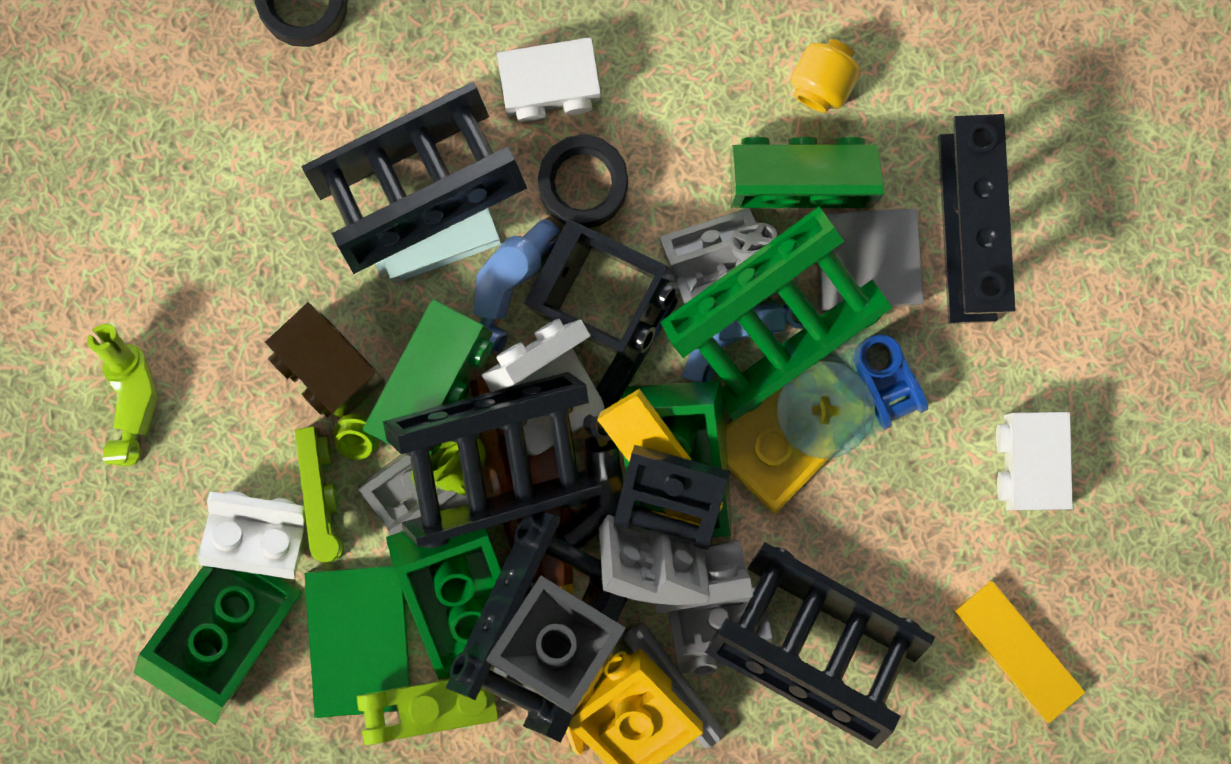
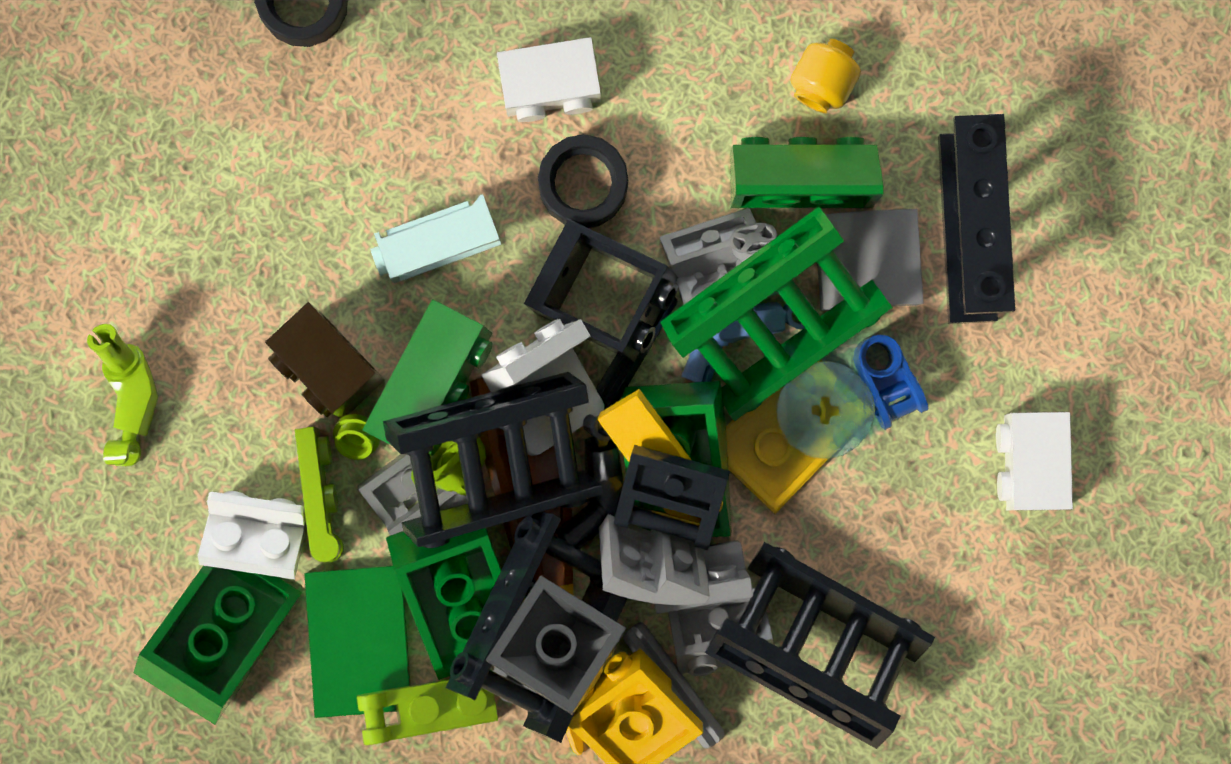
black fence [301,82,527,274] -> none
medium blue arm [473,219,560,354] -> none
yellow tile [953,580,1086,724] -> none

